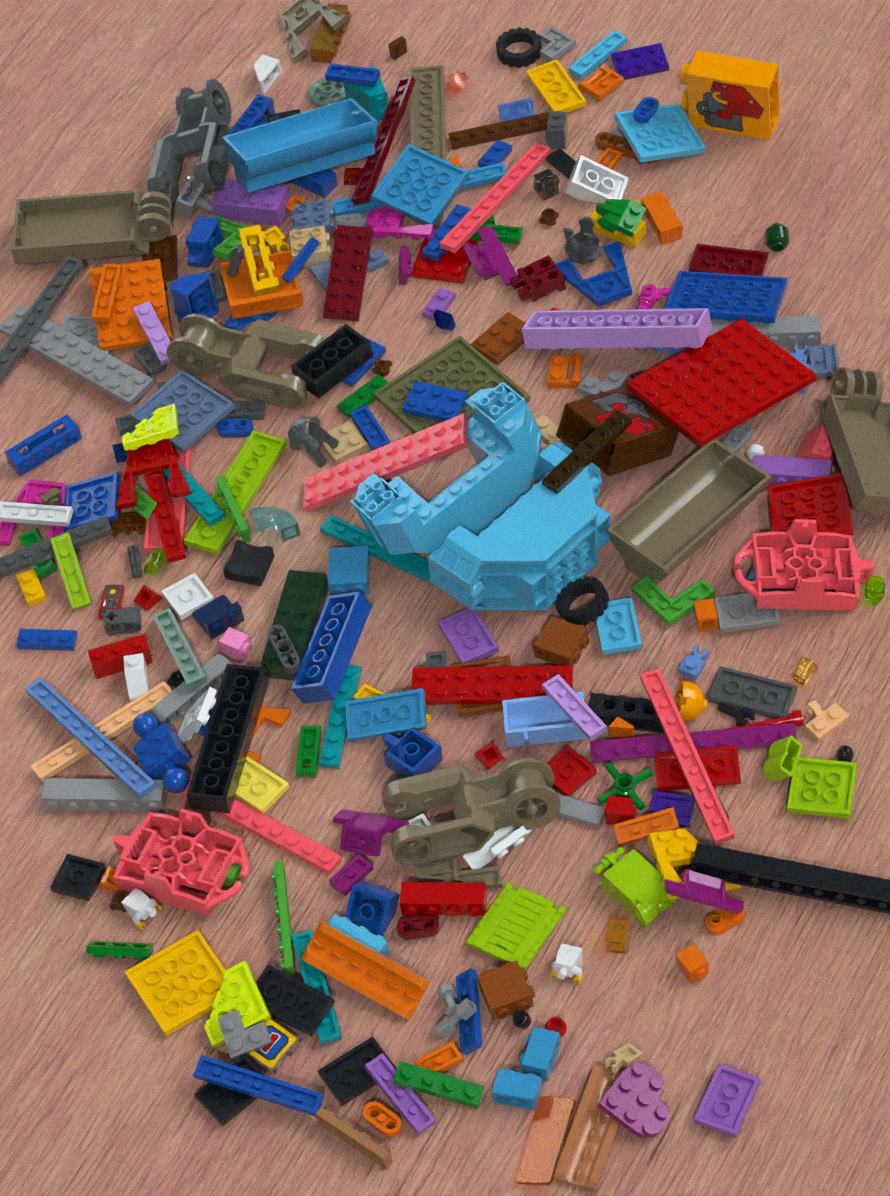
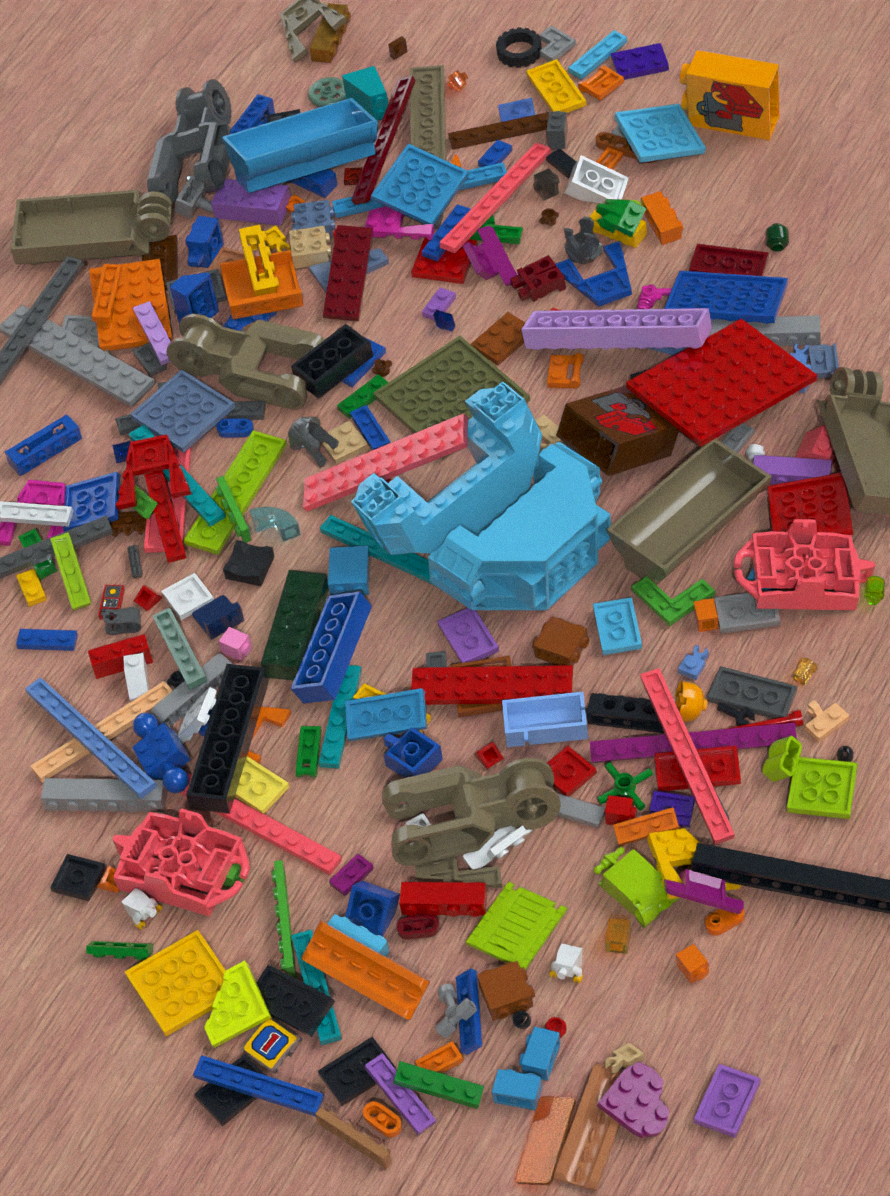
olive plate [40,487,62,506] -> none
reddish brown plate [109,891,129,912] -> none
neon yellow plate [122,404,179,451] -> none
clear neon green arm [144,547,166,577] -> none
bright green plate [211,215,248,261] -> none
light grey plate [217,1010,273,1059] -> none
dark grey axle [227,245,245,277] -> none
white slope [254,54,282,94] -> none
dark grey beam [268,625,301,674] -> none
blue axle [282,237,319,283] -> none
blue plate [325,63,380,86] -> none
magenta plate [333,809,409,857] -> none
light grey plate [334,213,367,227] -> none
magenta plate [398,246,412,285] -> none
blue plate [402,381,468,422] -> none
dark brown plate [542,410,632,494] -> none
lavender plate [542,674,607,741] -> none
black tyre [555,577,610,626] -> none
light grey plate [577,369,629,397] -> none
orange slope [608,717,635,739] -> none
blue plate [633,97,659,123] -> none

